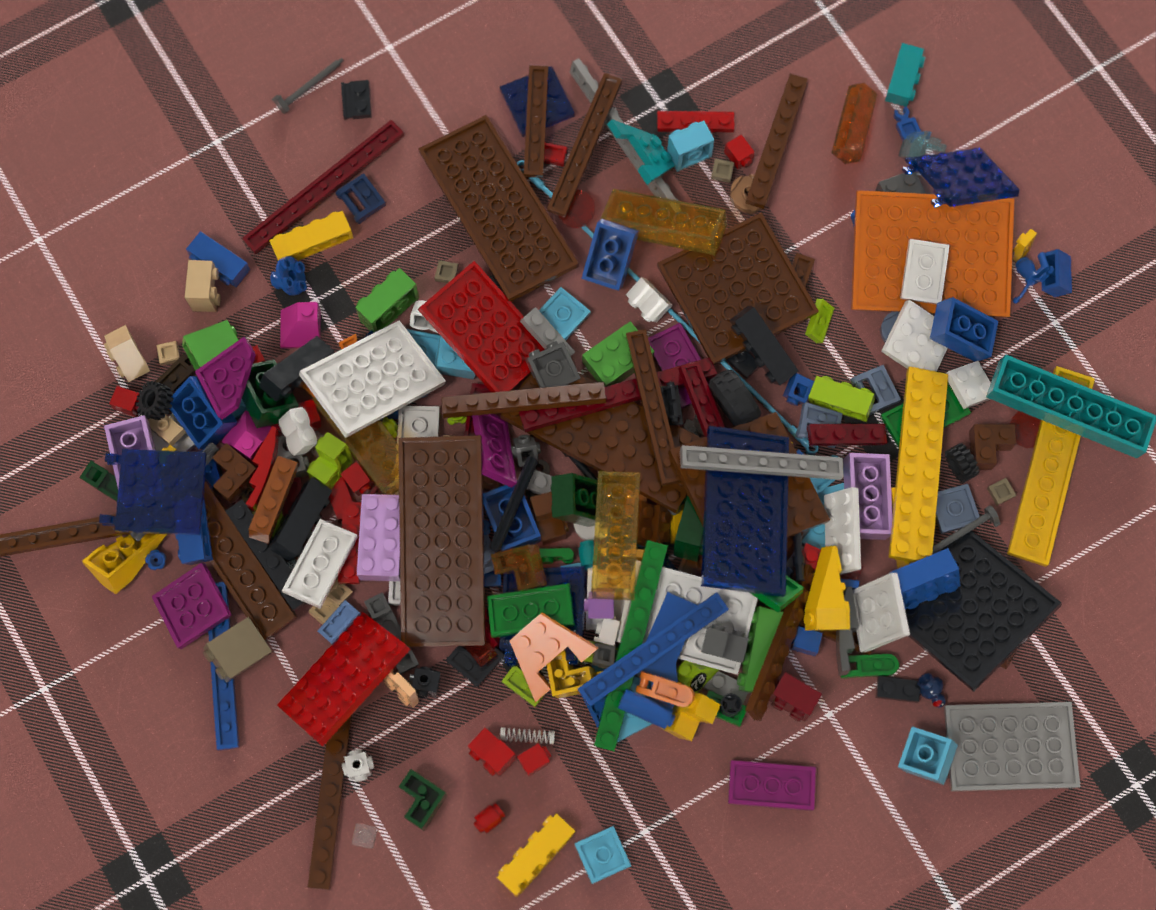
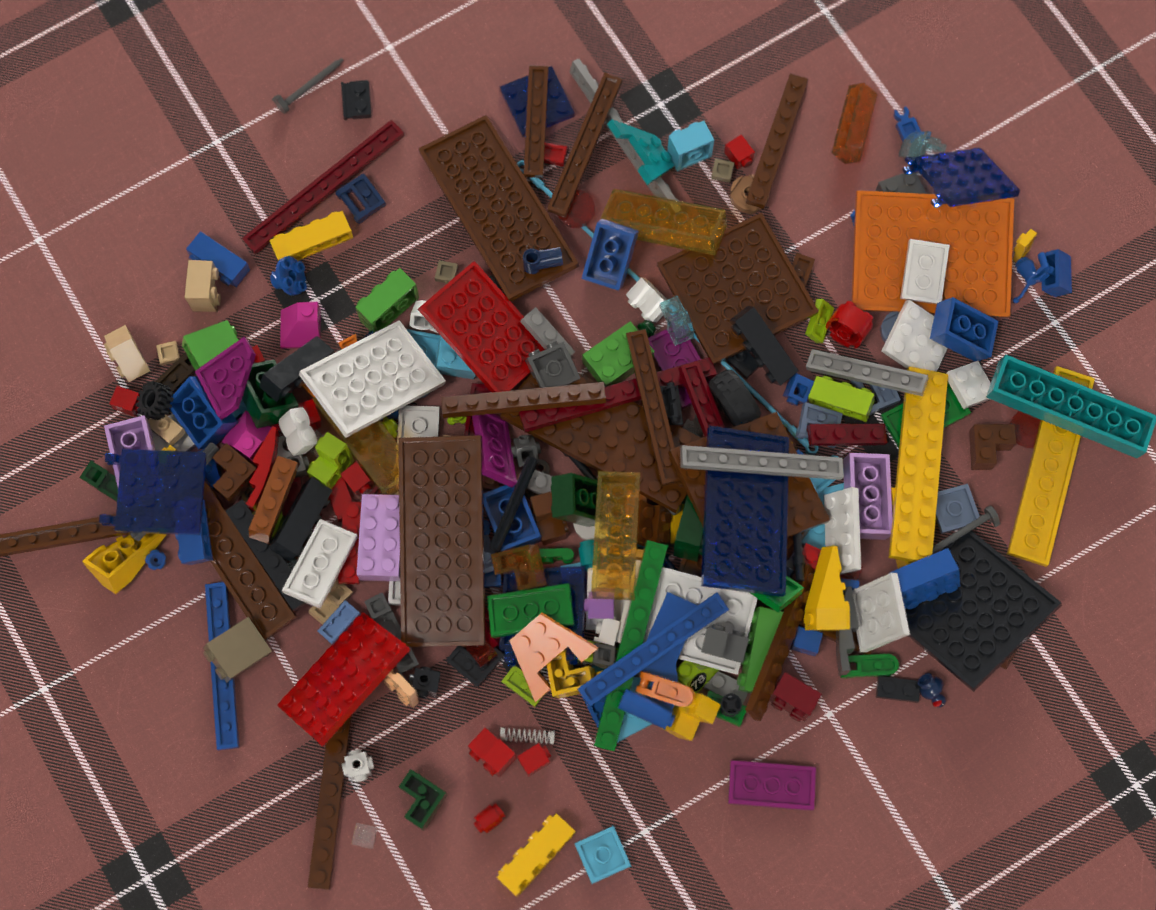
magenta plate [151,562,232,649] -> none
medium azure plate [539,287,591,341] -> none
red plate [657,111,734,133] -> none
teal brick [885,43,926,107] -> none
medium azure brick [898,727,958,785] -> none
light grey plate [944,702,1080,792] -> none
black tyre [945,443,980,483] -> none
dark tan plate [987,478,1016,506] -> none
none -> dark blue piece [523,247,563,274]
none -> dark green plate [637,320,656,338]
none -> clear light blue brick [659,295,694,345]
none -> light grey plate [806,349,929,396]
none -> red brick [826,301,873,348]

